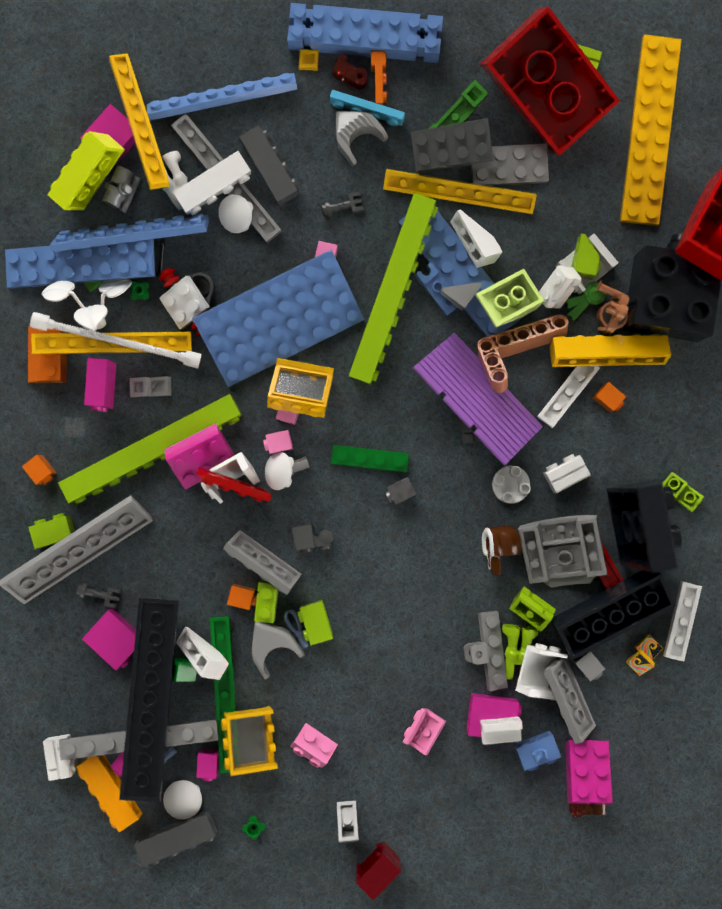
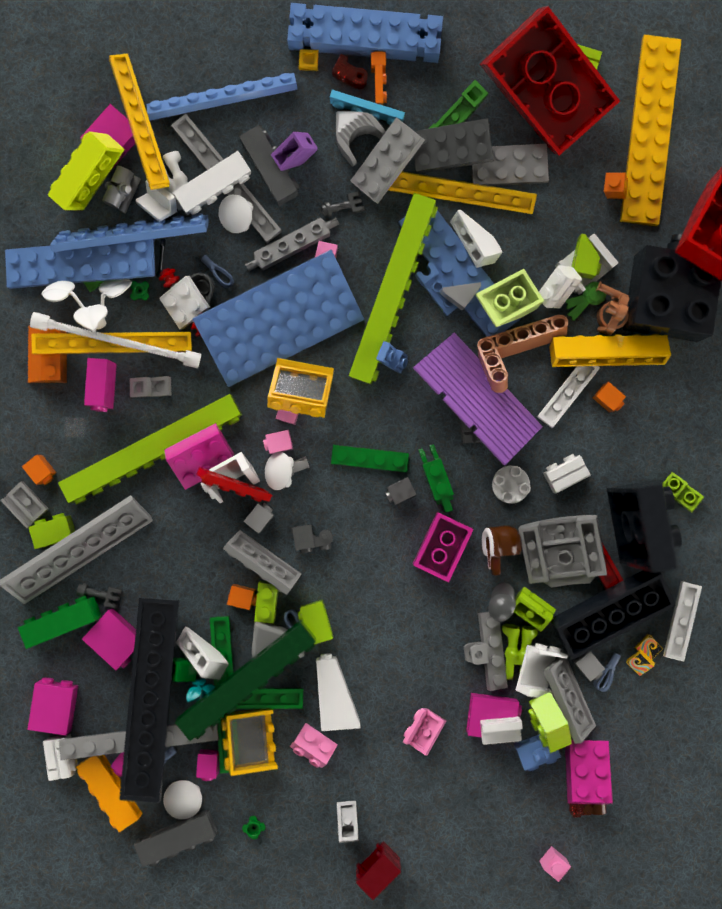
none -> light grey plate [0,481,49,528]
none -> green brick [18,595,102,649]
none -> dark pink brick [28,677,78,735]
none -> white panel [136,180,177,222]
none -> dark green brick [175,620,316,741]
none -> teal plant [186,678,215,703]
none -> sand blue piece [201,255,234,288]
none -> green plate [236,688,303,709]
none -> light grey brick [244,503,274,534]
none -> light grey plate [245,217,339,271]
none -> medium lavender torso [271,132,317,171]
none -> white slope [316,653,360,731]
none -> light grey plate [350,117,425,204]
none -> medium blue slope [376,341,408,373]
none -> dark pink brick [412,512,474,582]
none -> green hinge [418,444,454,513]
none -> dark grey cap [488,582,516,622]
none -> lime brick [528,692,572,753]
none -> bright pink brick [540,846,571,882]
none -> sand blue piece [593,652,621,692]
none -> orange brick [604,173,628,199]

